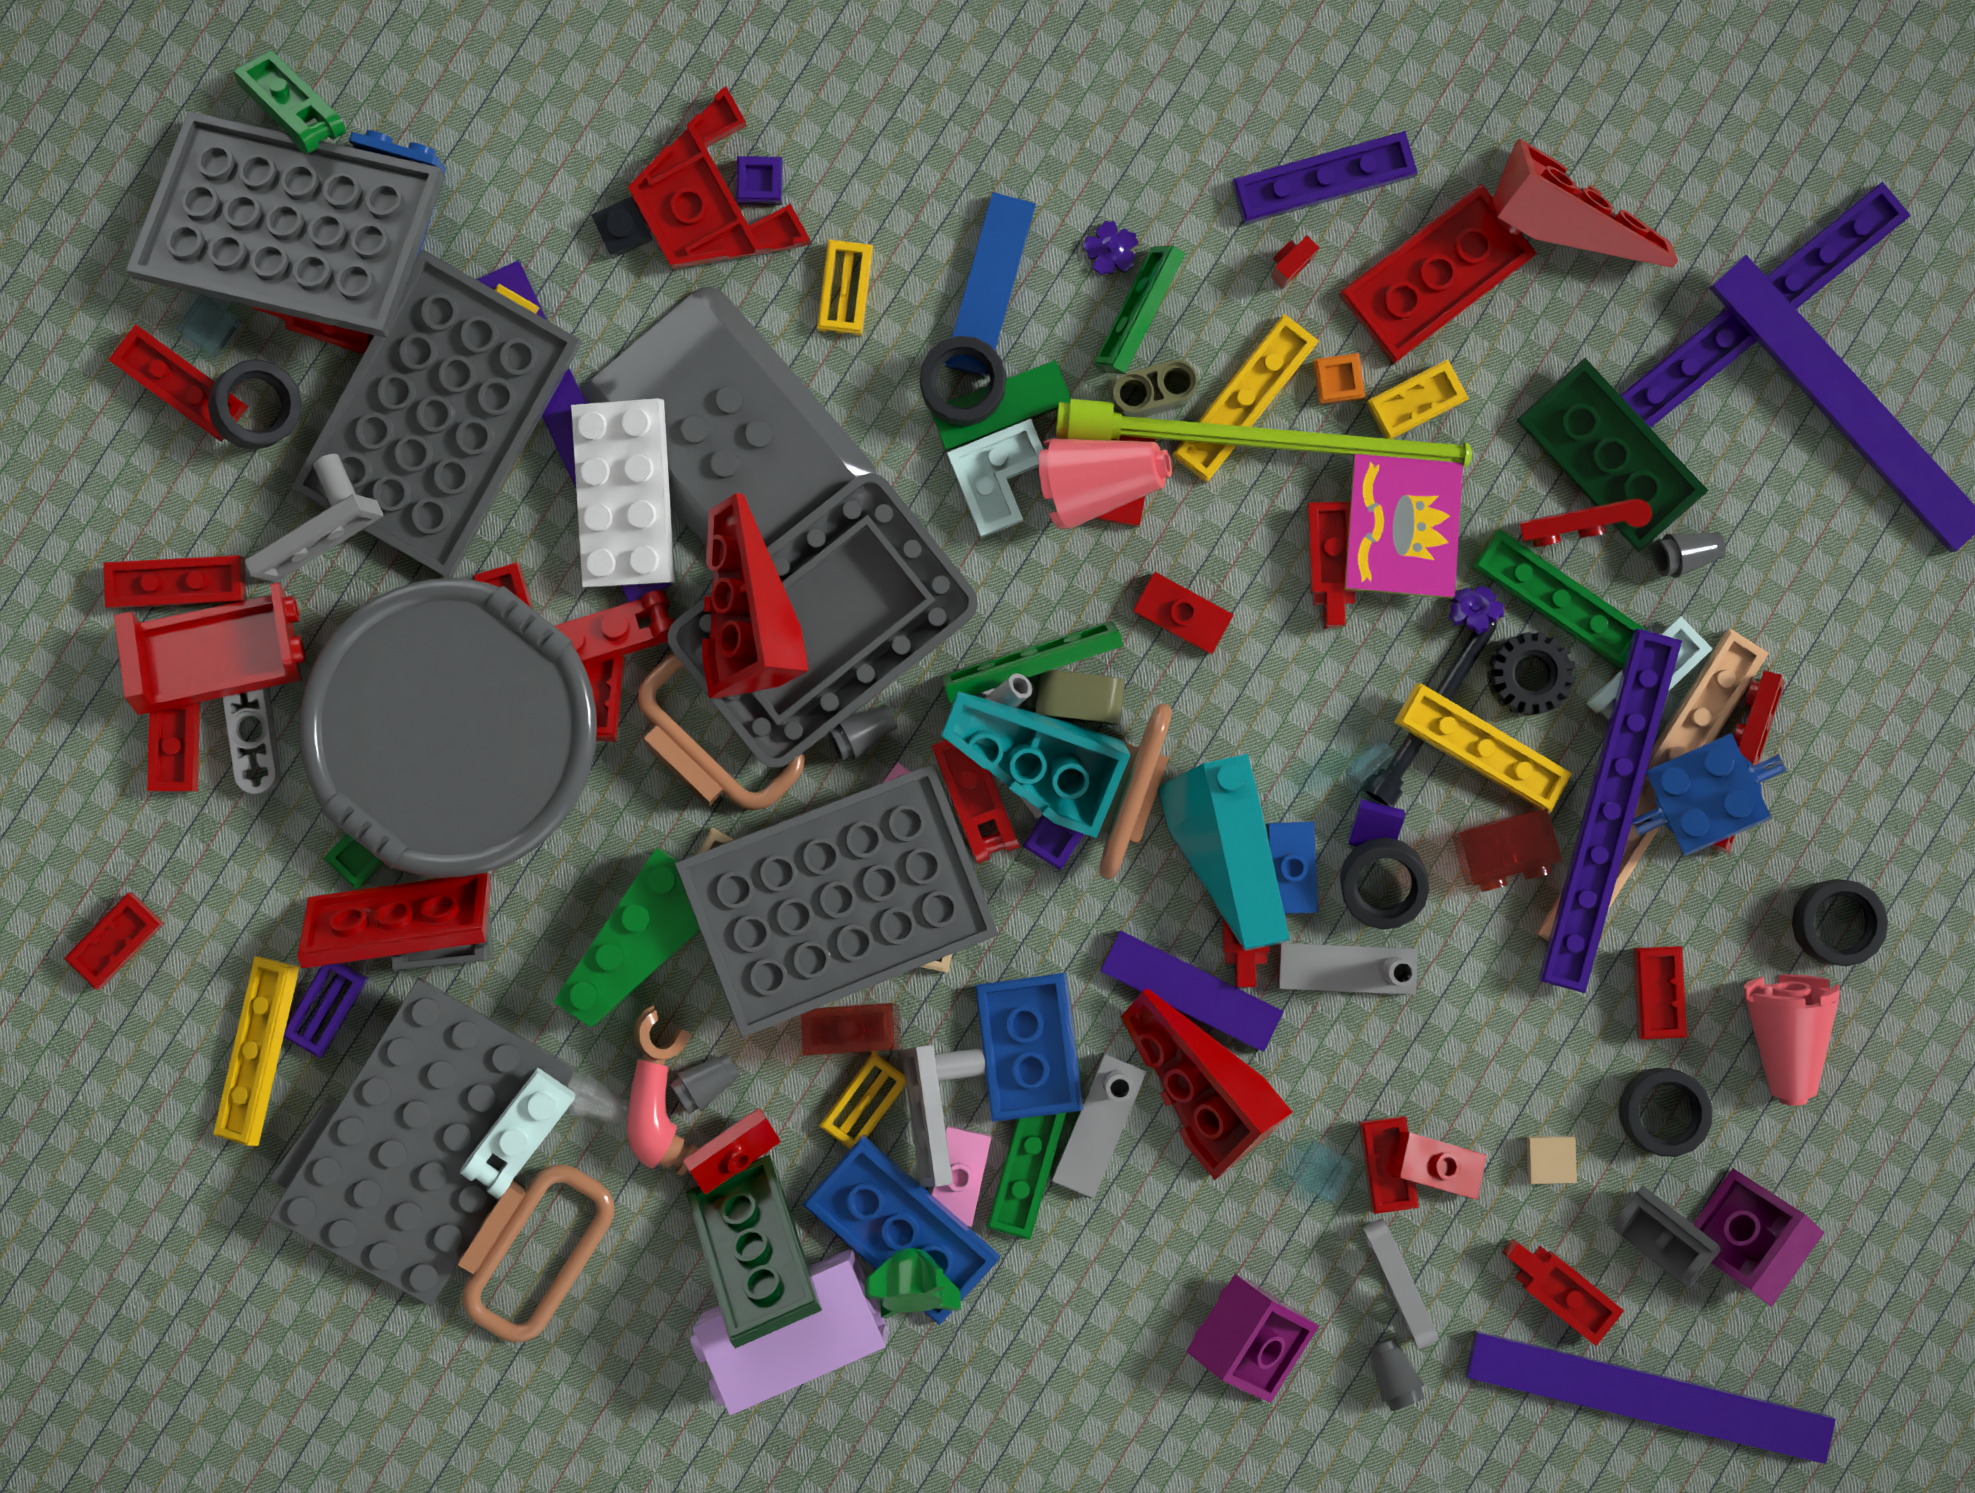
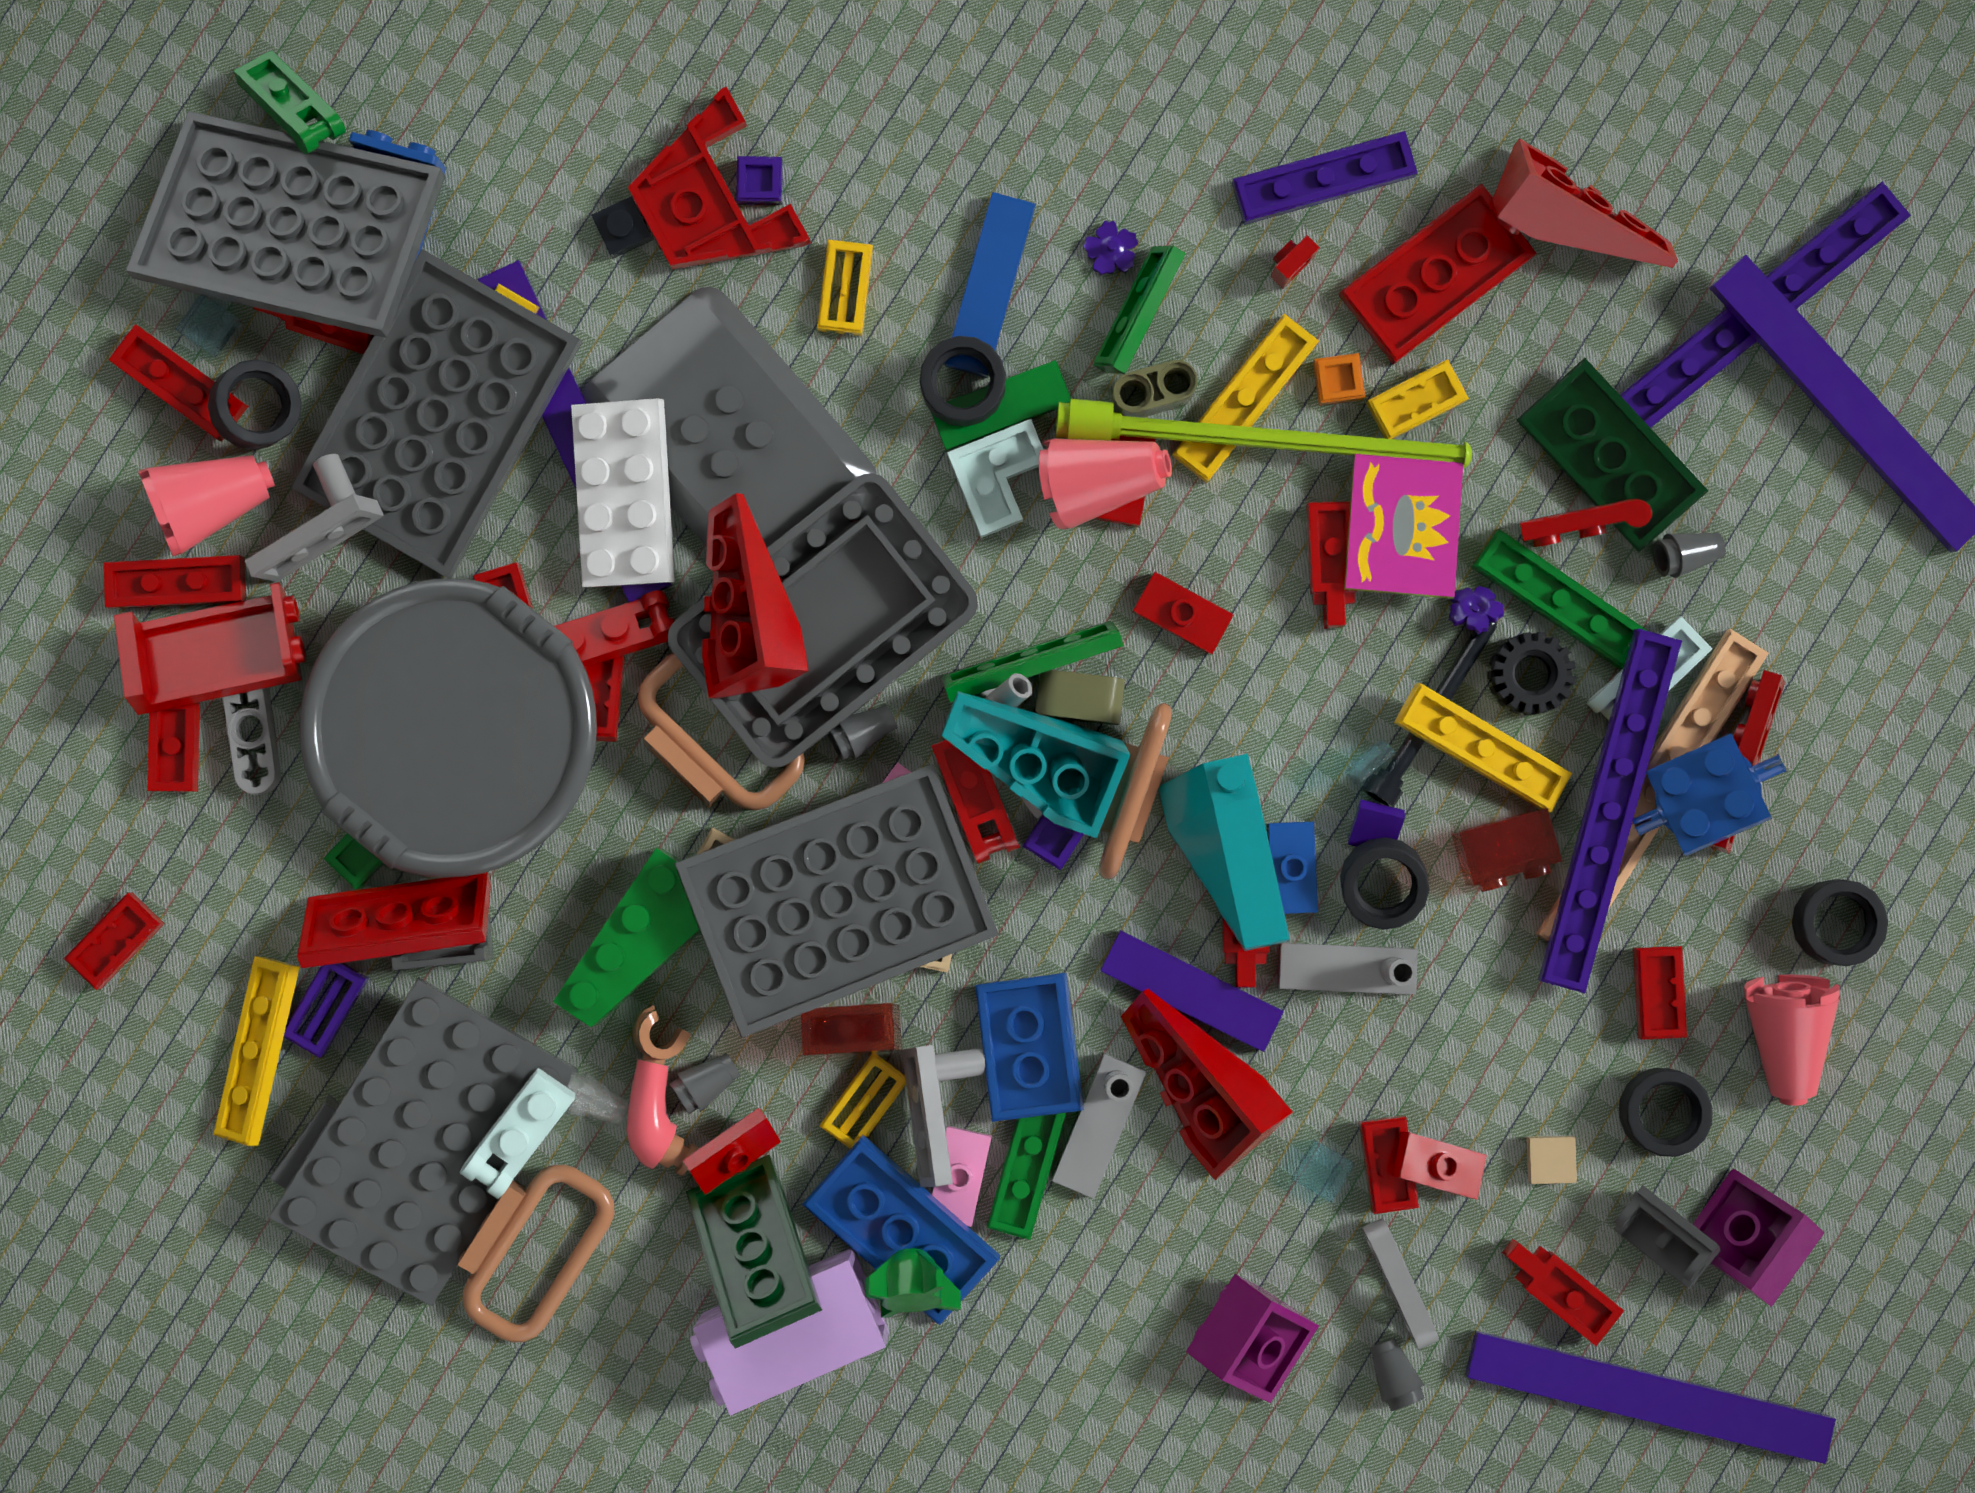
none -> coral cone [138,455,275,557]

